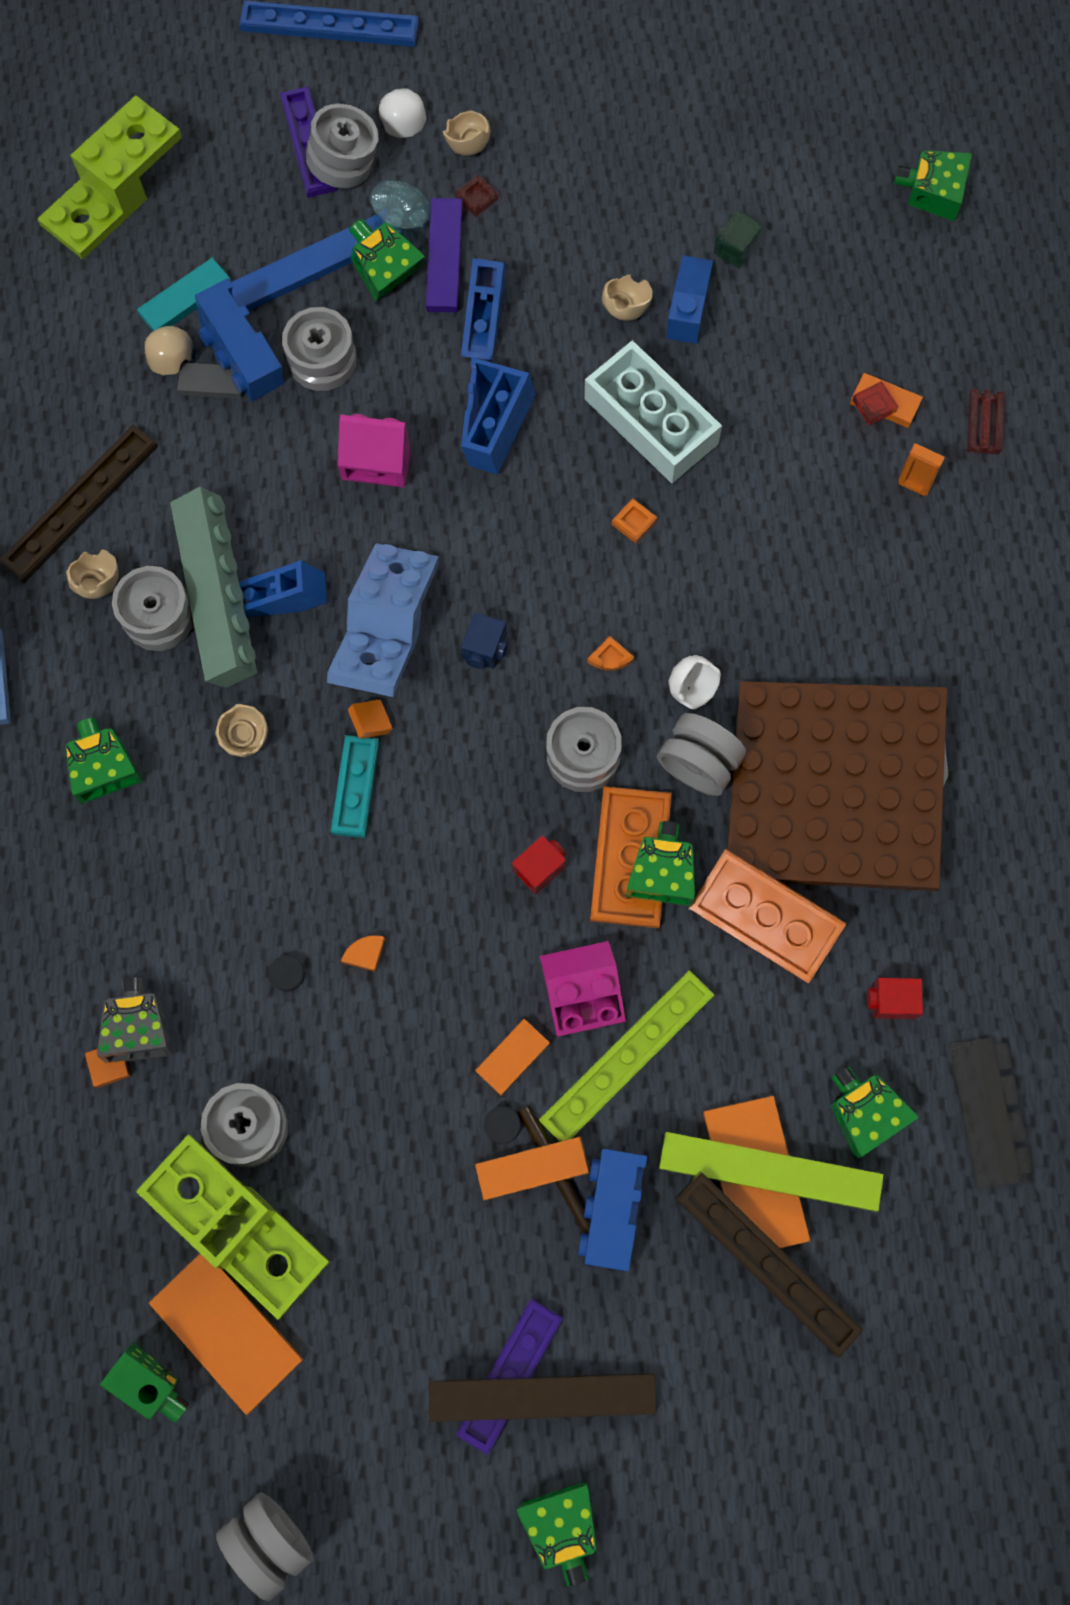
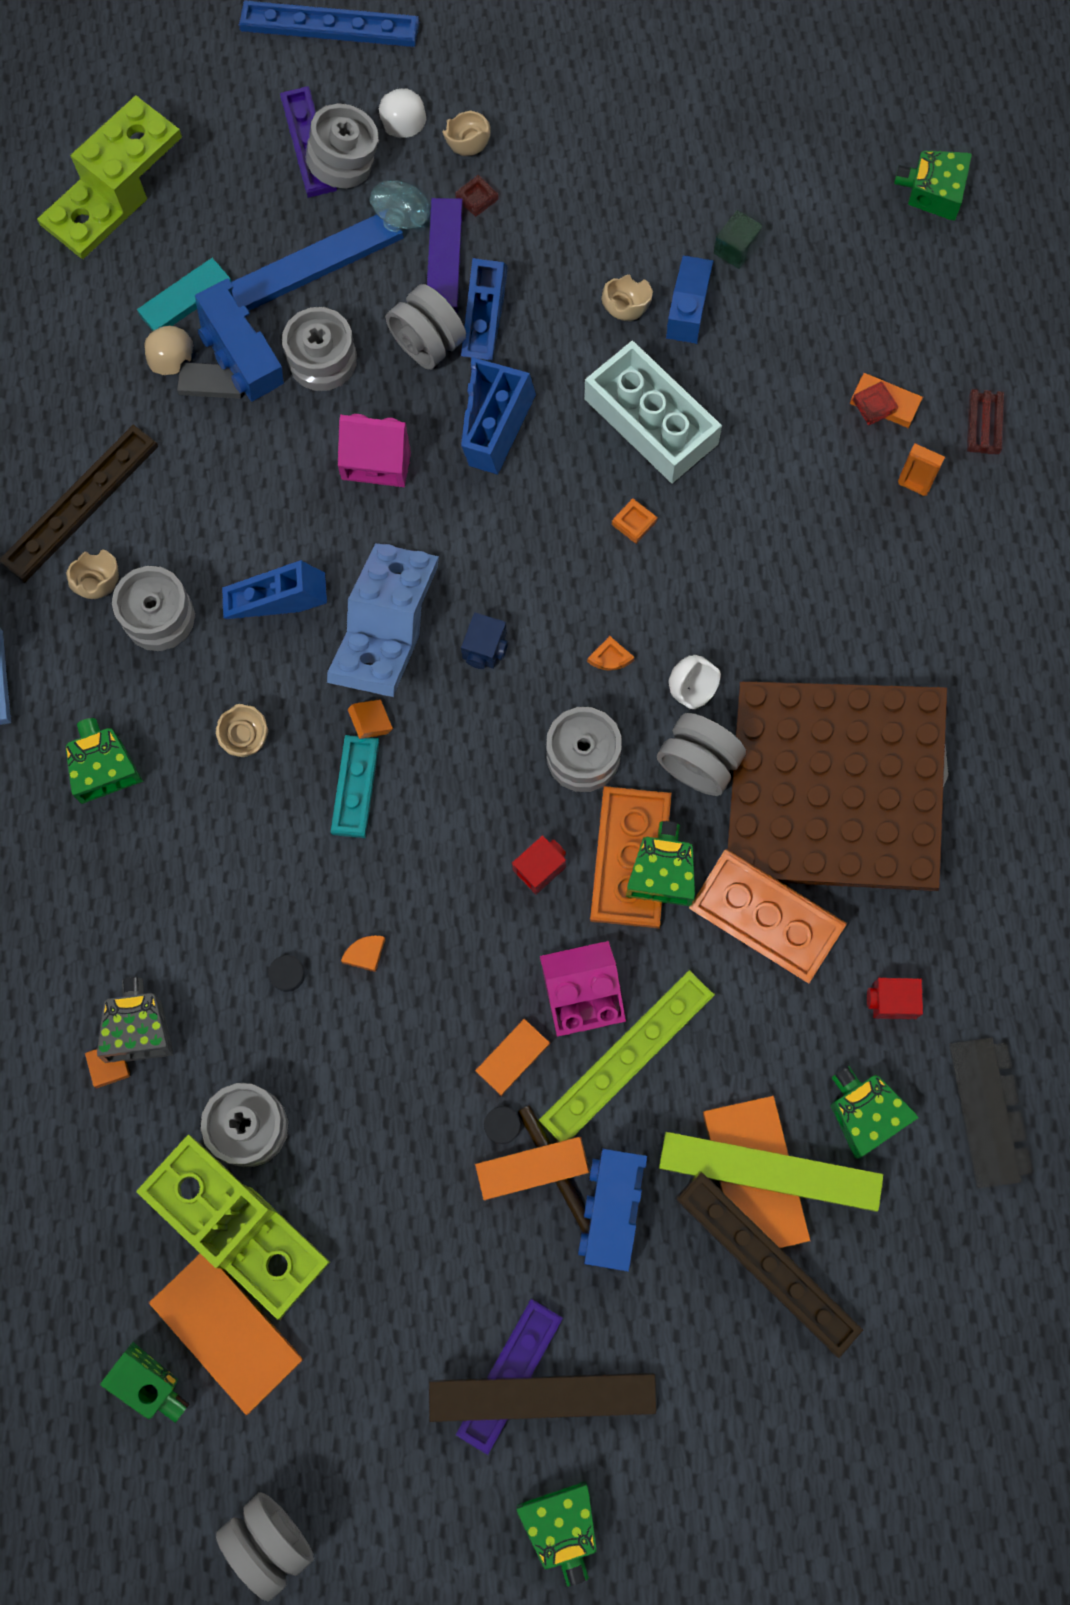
sand green brick [170,486,258,688] -> none
green torso [349,218,425,301] -> none
none -> light grey wheel [385,284,466,370]

